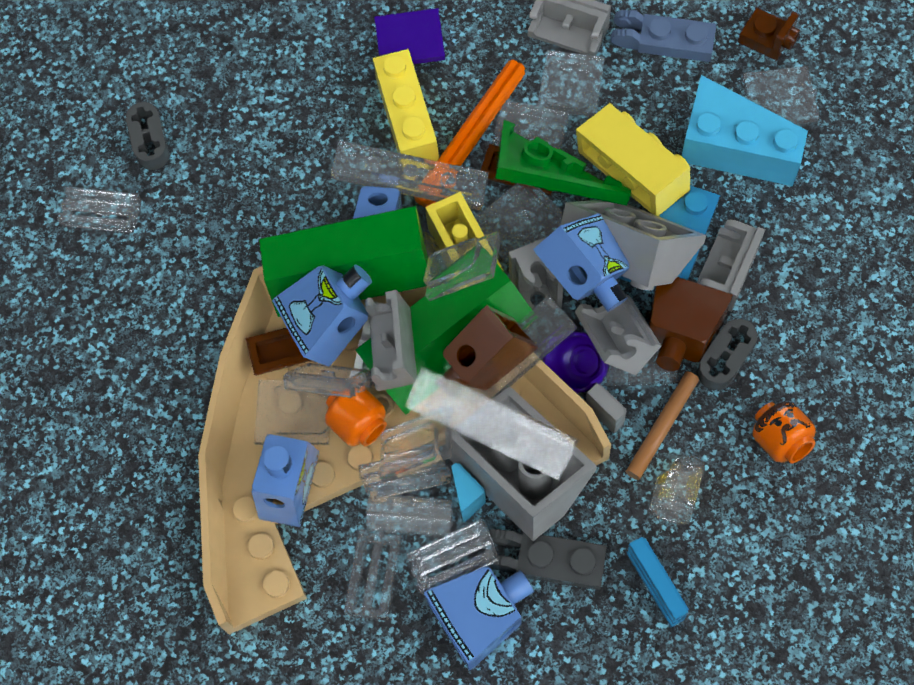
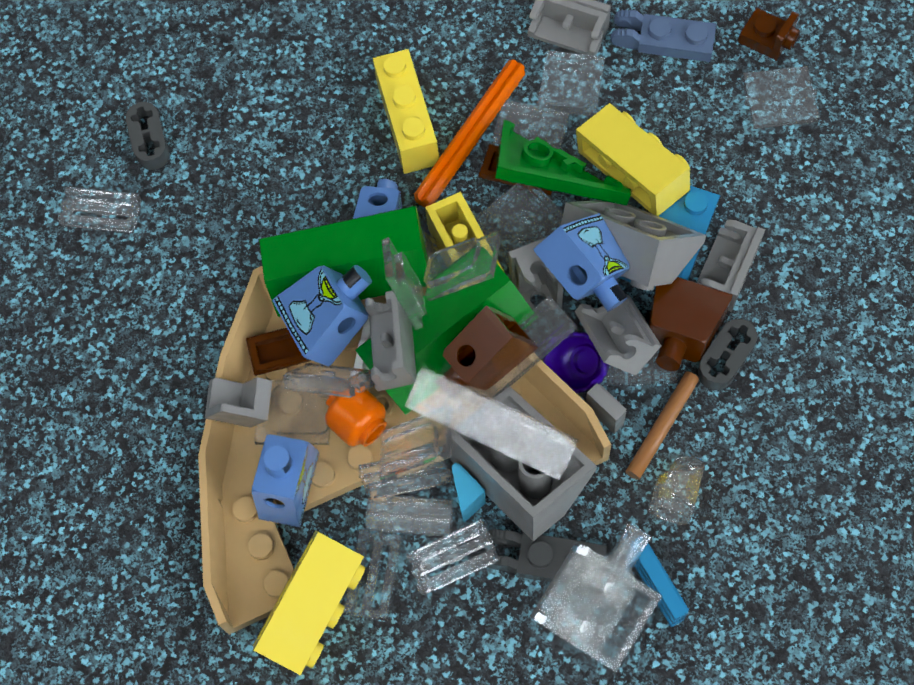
clear tile [330,140,489,211] -> none
dark purple piece [375,8,446,64] -> none
medium blue torso [424,566,534,671] -> none
medium azure wedge [682,75,808,186] -> none
orange head [752,401,816,464] -> none
none -> light grey panel [205,377,272,428]
none -> light yellow brick [253,530,366,675]
none -> clear piece [381,237,427,330]
none -> clear brick [530,523,662,673]

